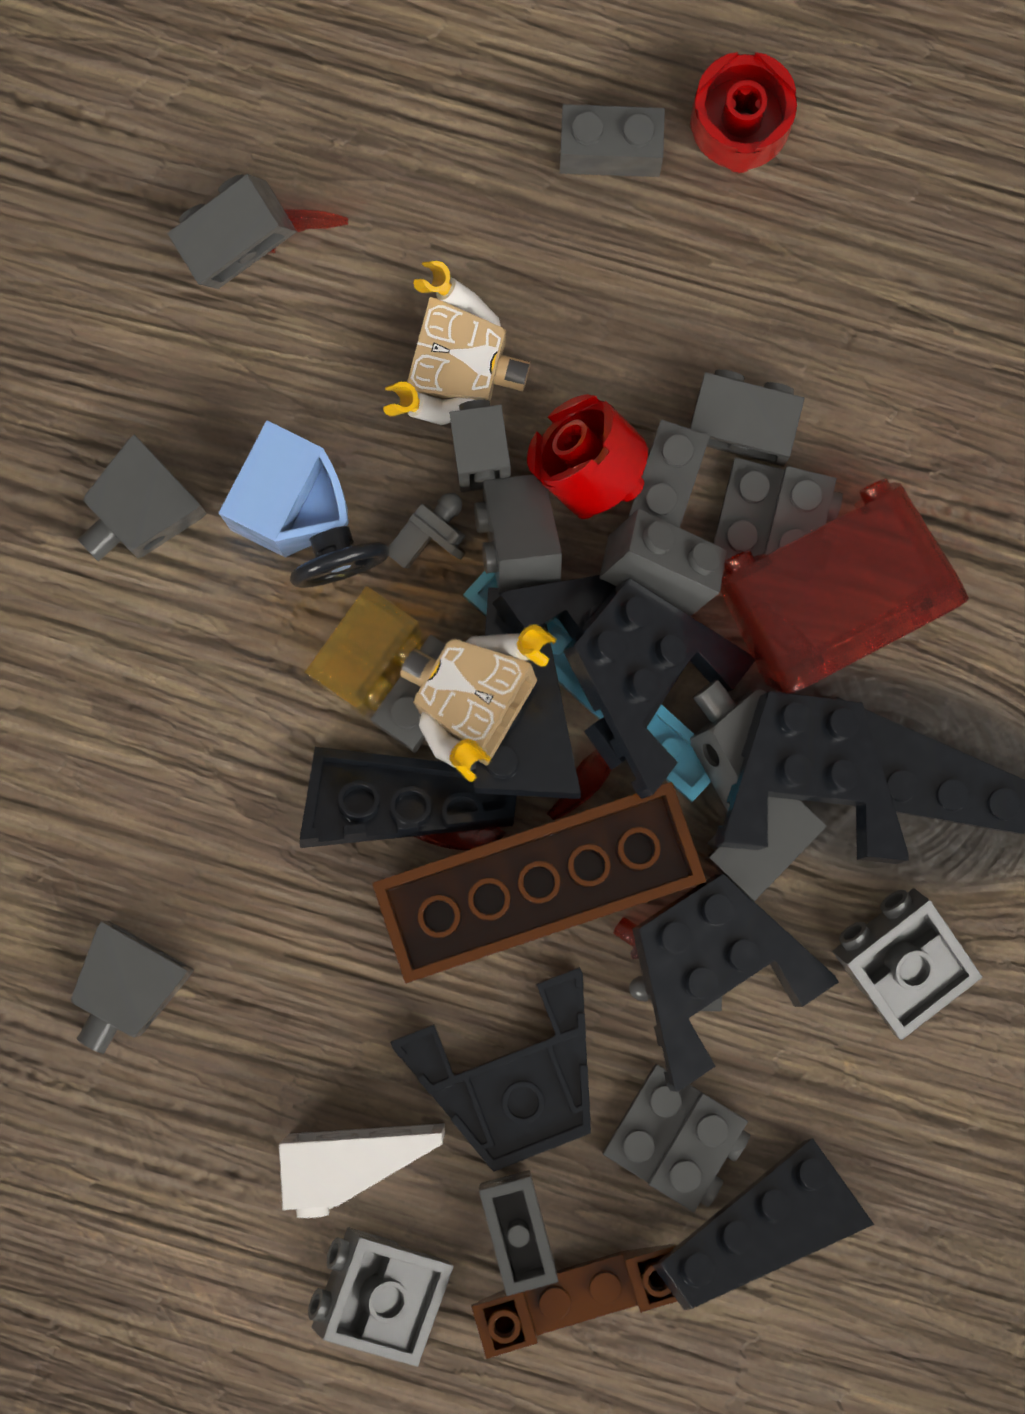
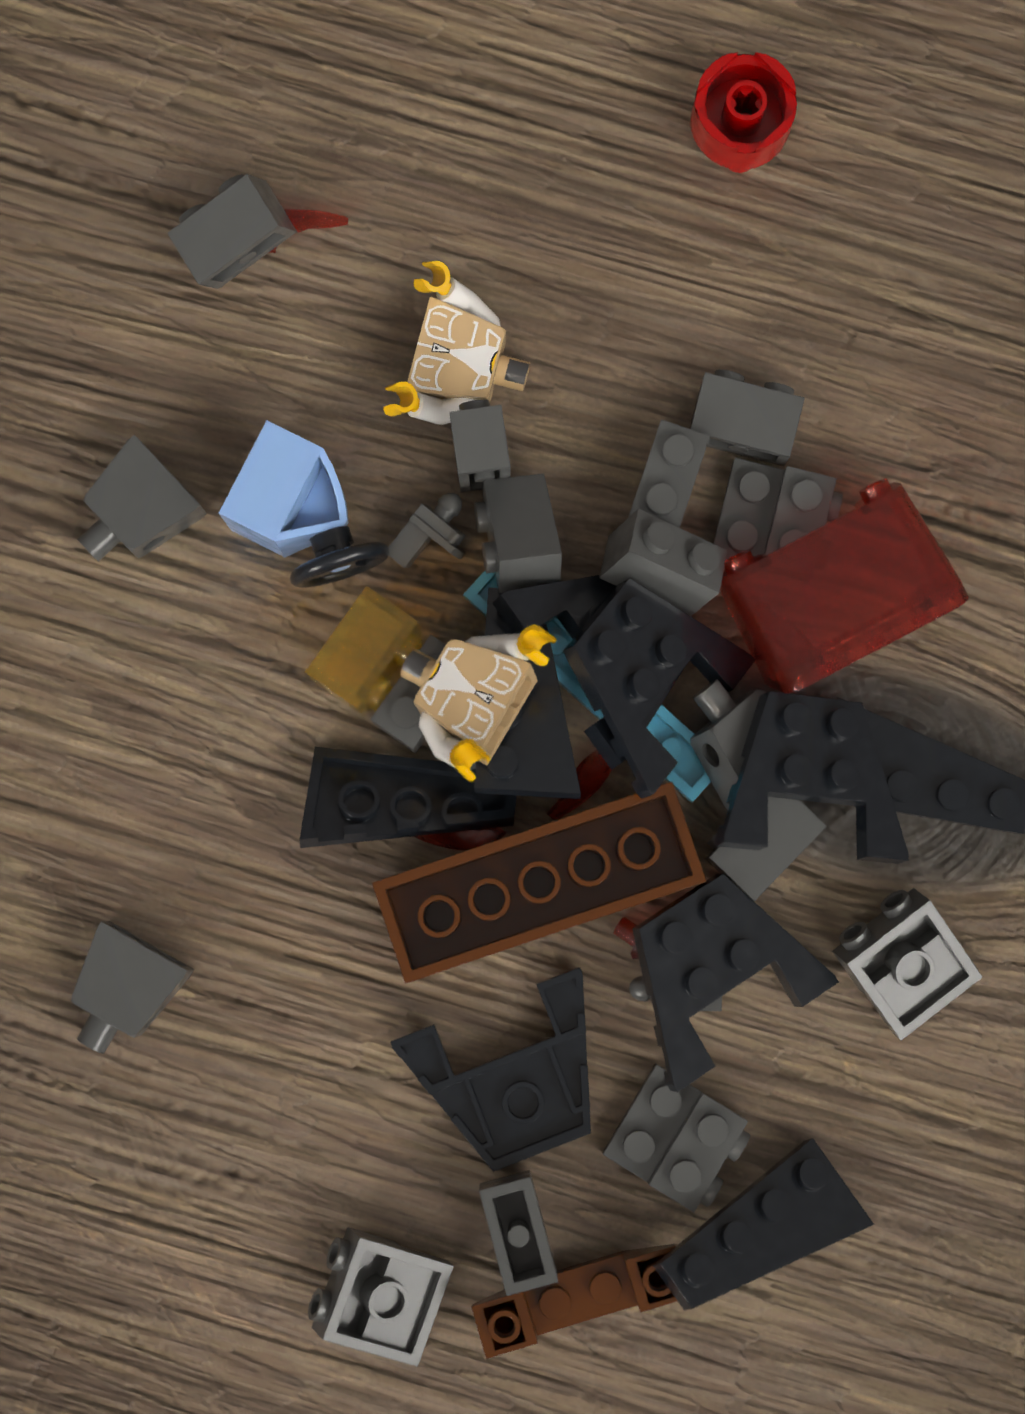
white slope [279,1123,445,1218] -> none
red brick [527,394,648,520] -> none
dark grey brick [560,104,665,177] -> none

